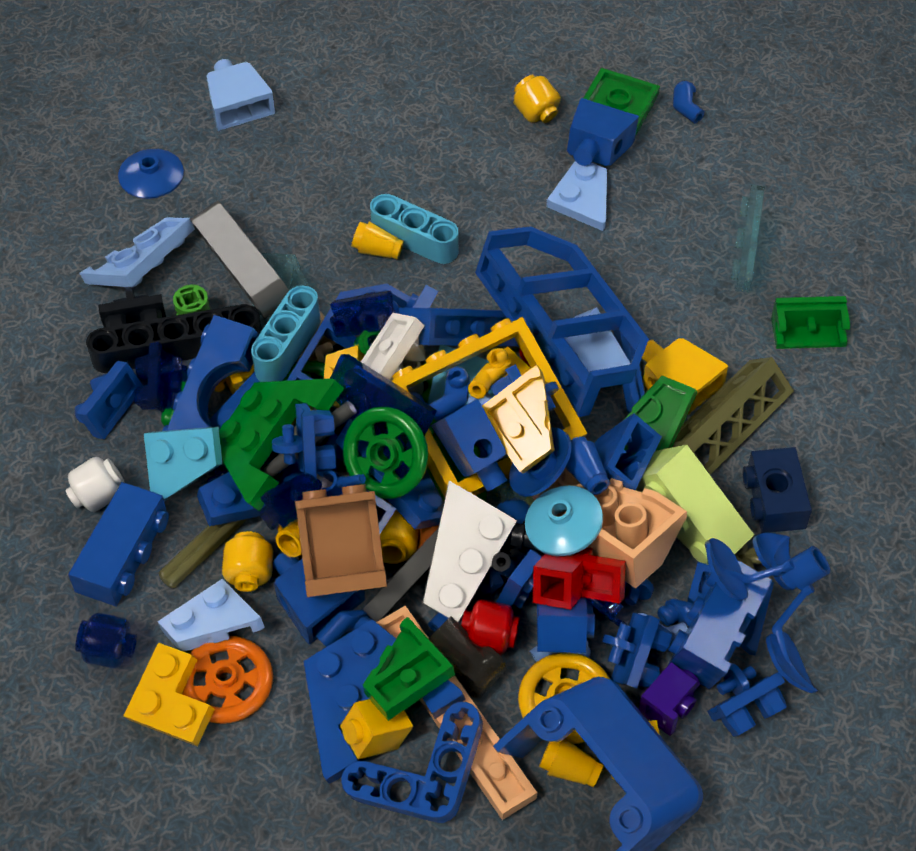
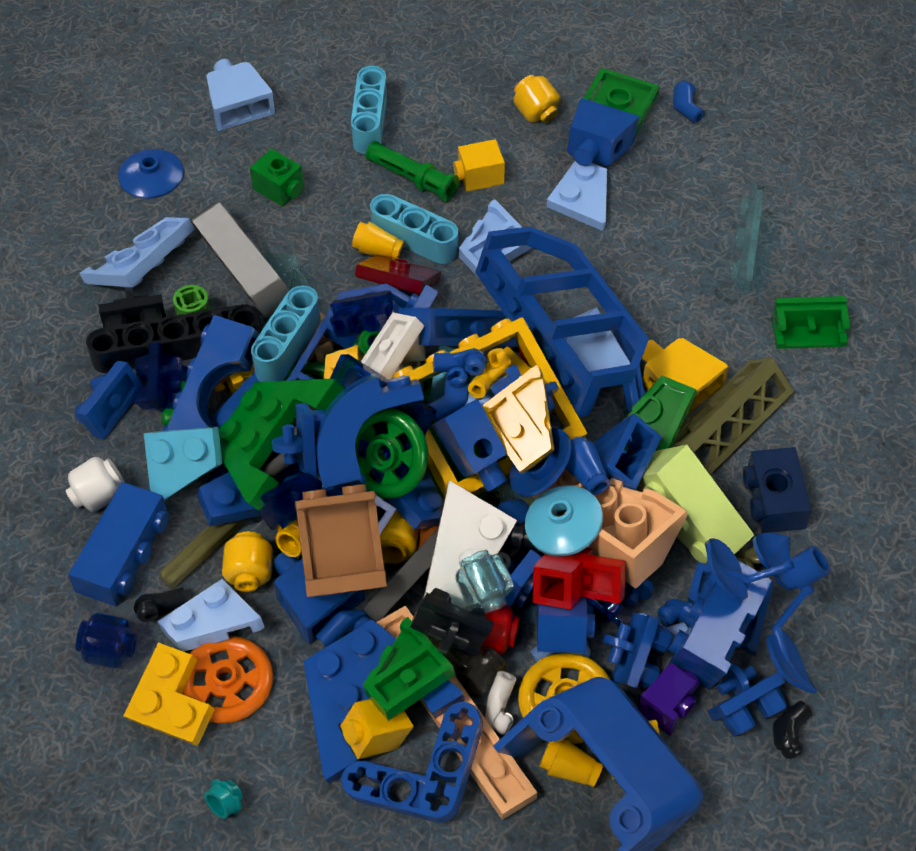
none -> black arm [134,587,188,622]
none -> teal plate [204,779,243,819]
none -> green brick [250,148,304,207]
none -> blue arch [316,373,424,489]
none -> medium azure beam [351,65,387,154]
none -> dark red plate [355,255,441,294]
none -> green pin [365,141,460,203]
none -> black hips [410,588,494,657]
none -> blue arm [433,348,487,376]
none -> yellow brick [453,139,505,192]
none -> clear light blue head [455,550,514,613]
none -> light blue wing [459,199,532,278]
none -> white arm [485,671,516,735]
none -> black arm [772,701,812,759]

